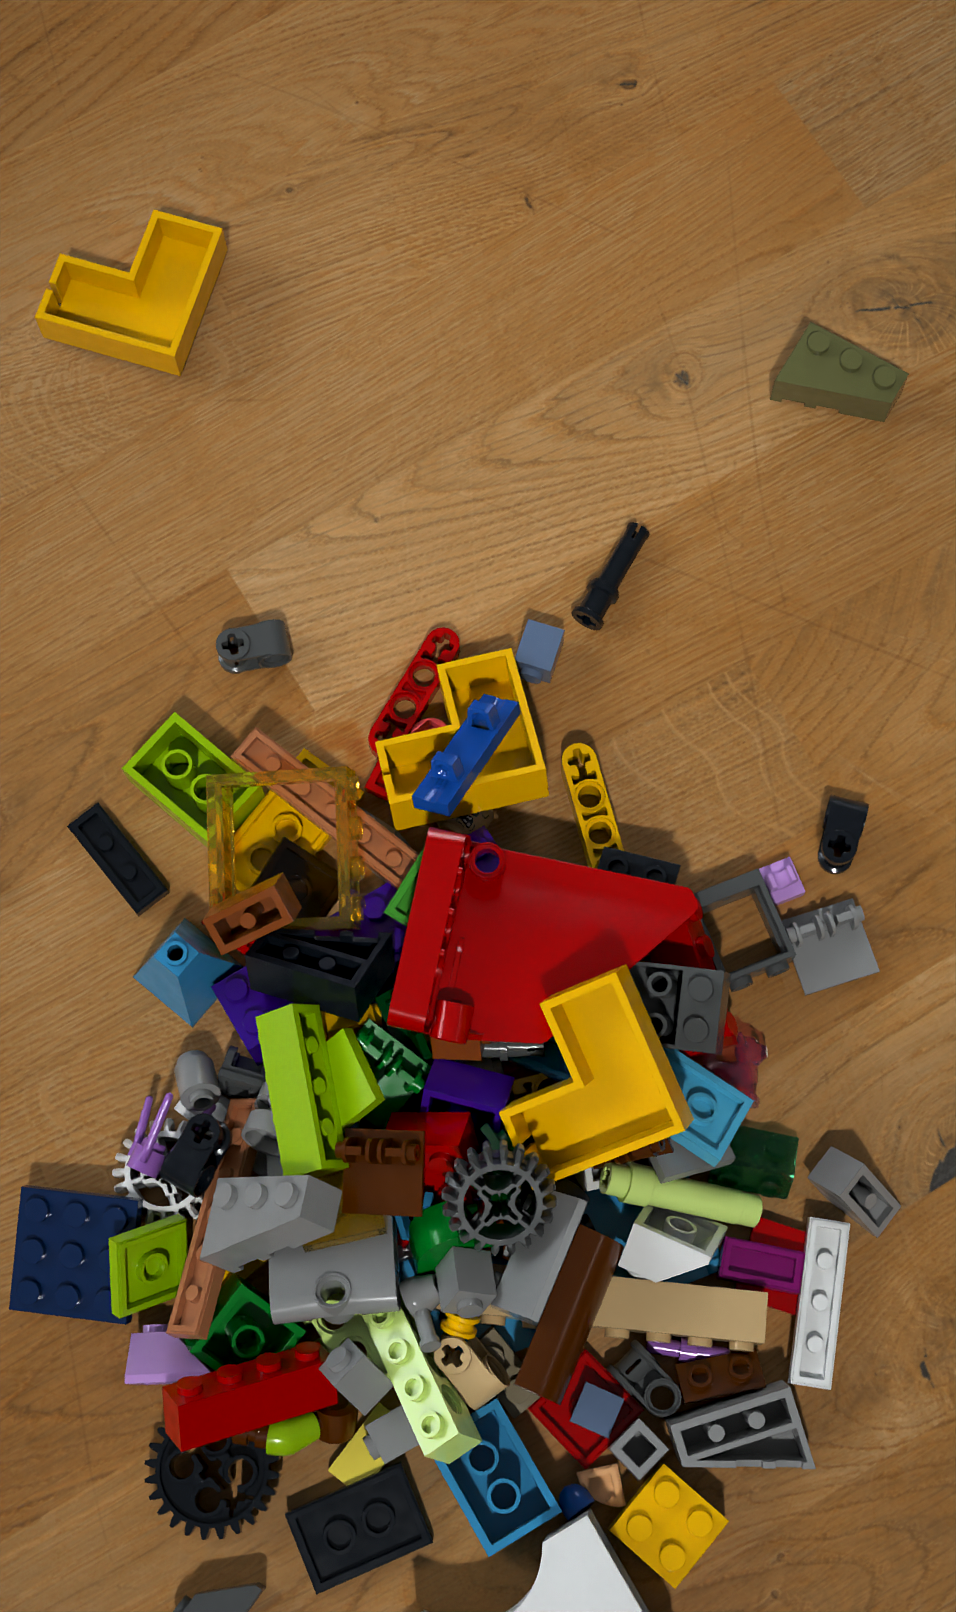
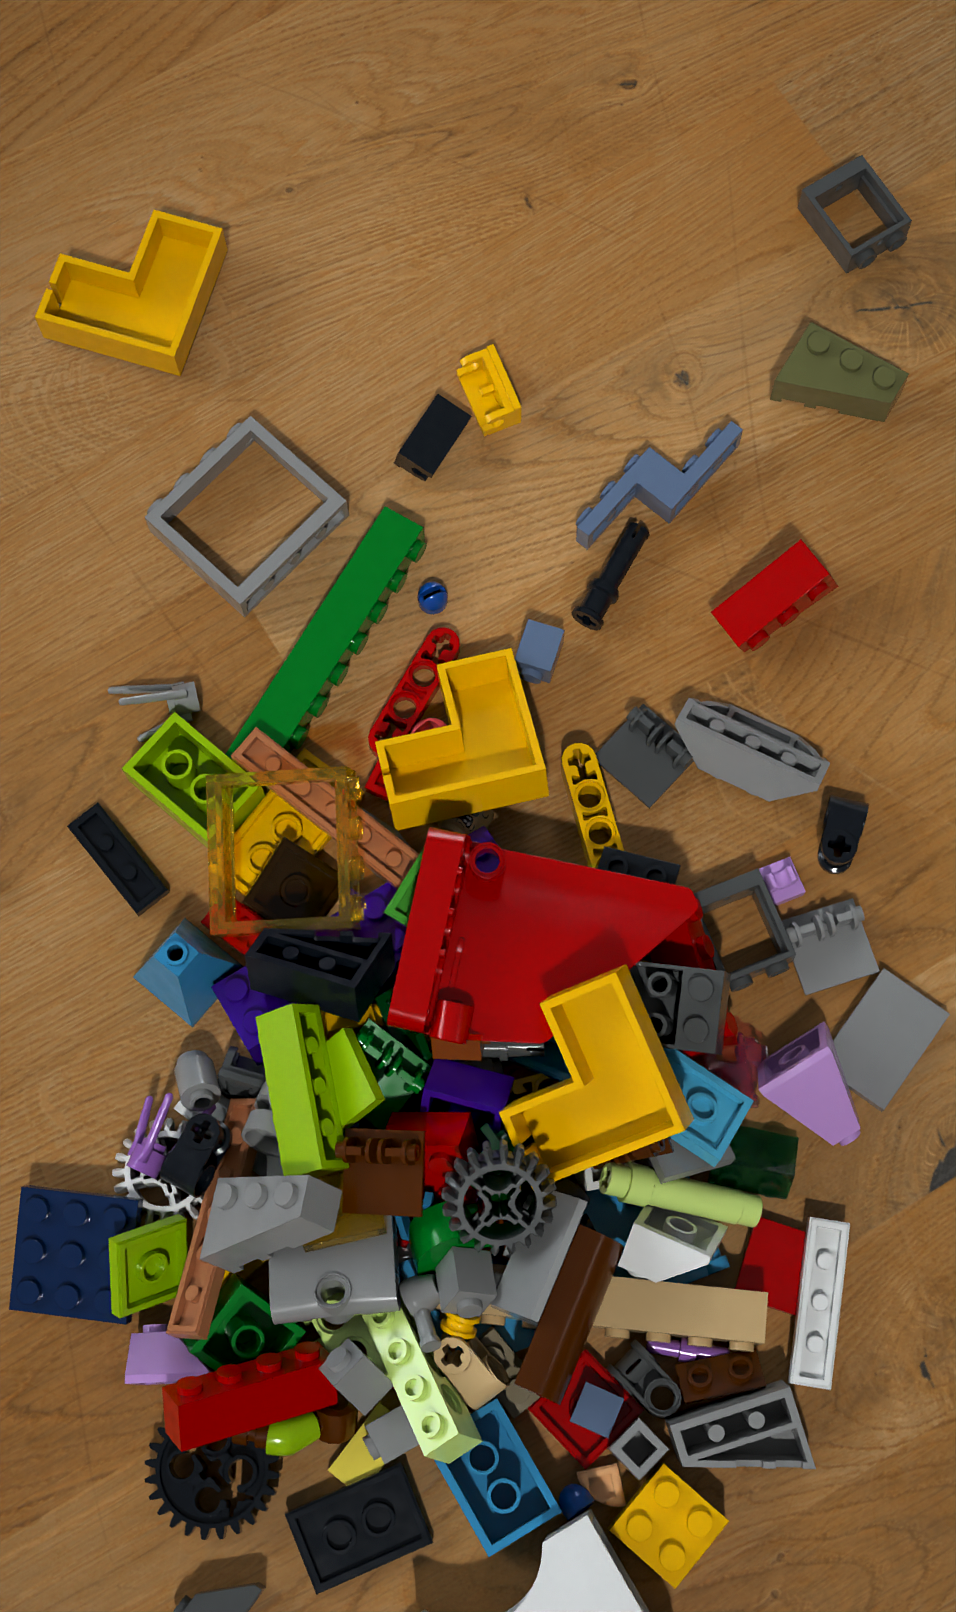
dark orange brick [202,872,302,955] -> none
dark grey piece [216,619,292,674] -> none
blue hinge [412,694,520,817] -> none
magenta tile [716,1236,805,1295] -> none
light grey slope [807,1146,901,1238] -> none
none -> light grey plant [108,681,201,742]
none -> light grey window [144,416,349,617]
none -> green brick [226,506,427,789]
none -> black hinge [394,394,472,481]
none -> blue hinge [417,581,448,614]
none -> yellow hinge [456,344,522,436]
none -> sand blue bracket [576,421,743,550]
none -> dark grey hinge [596,704,694,809]
none -> light grey wedge [674,698,830,802]
none -> red wedge [711,539,839,652]
none -> lavender slope [757,1021,861,1146]
none -> dark grey window [798,155,912,274]
none -> light grey tile [833,968,950,1112]

